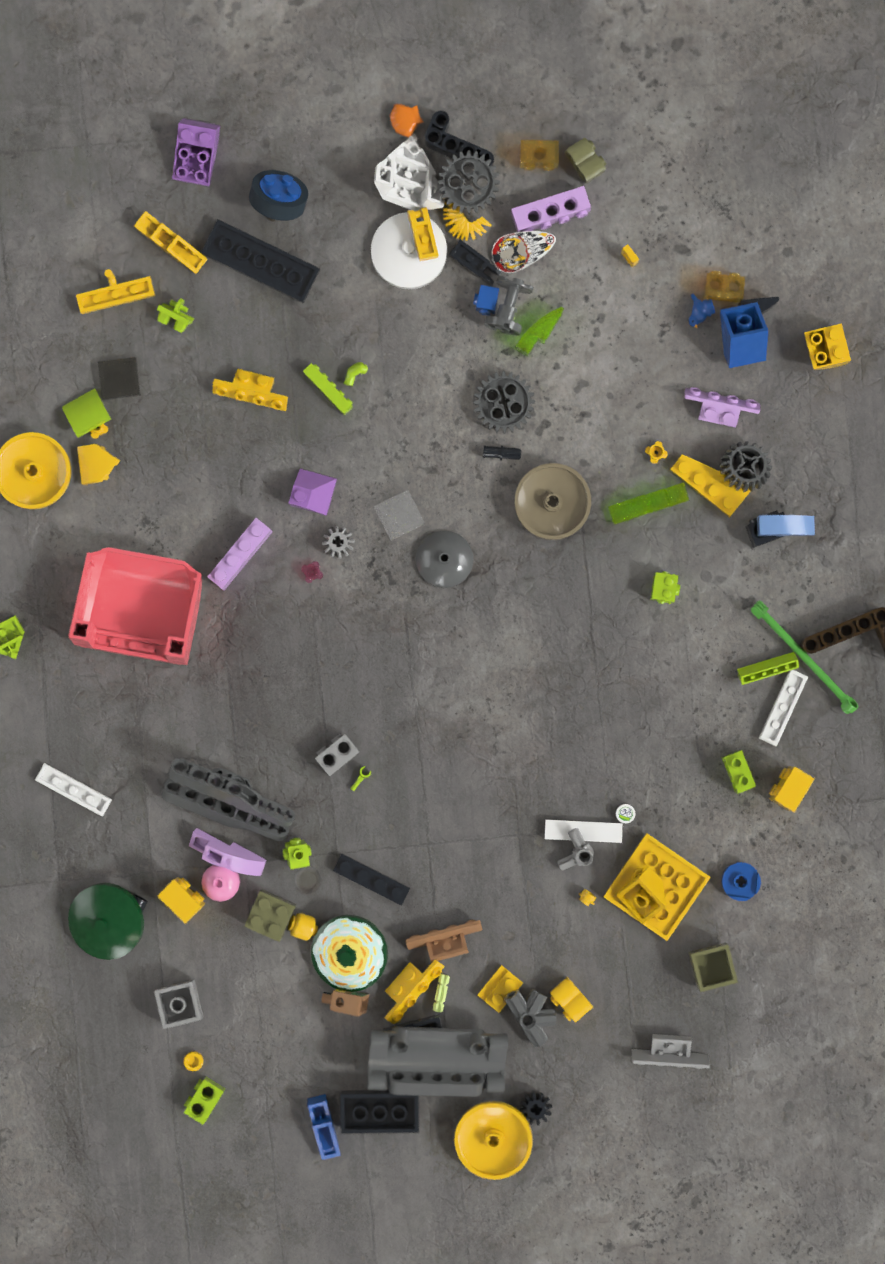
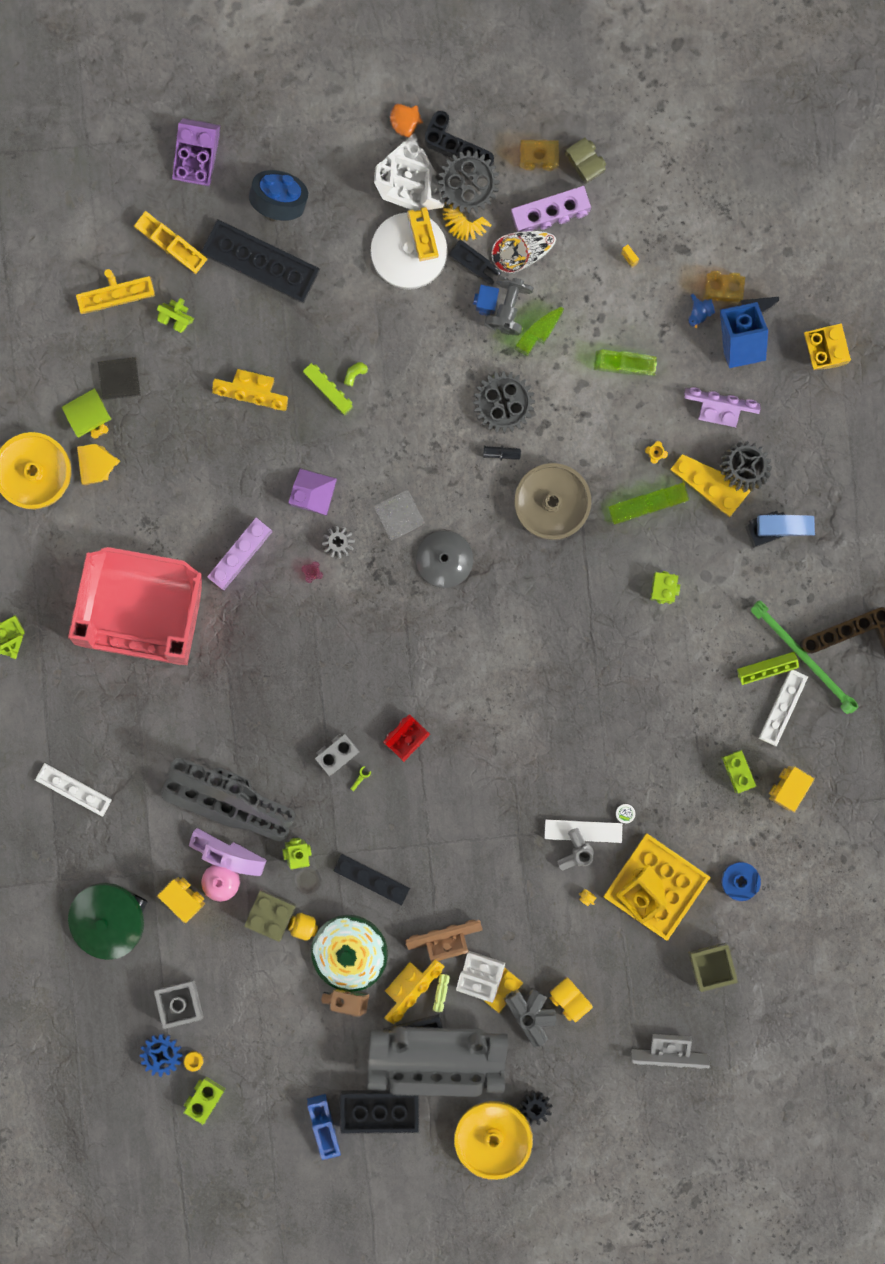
none -> blue gear [140,1033,183,1077]
none -> red bracket [383,714,430,762]
none -> white slope [456,951,505,1002]
none -> clear neon green slope [594,349,657,376]

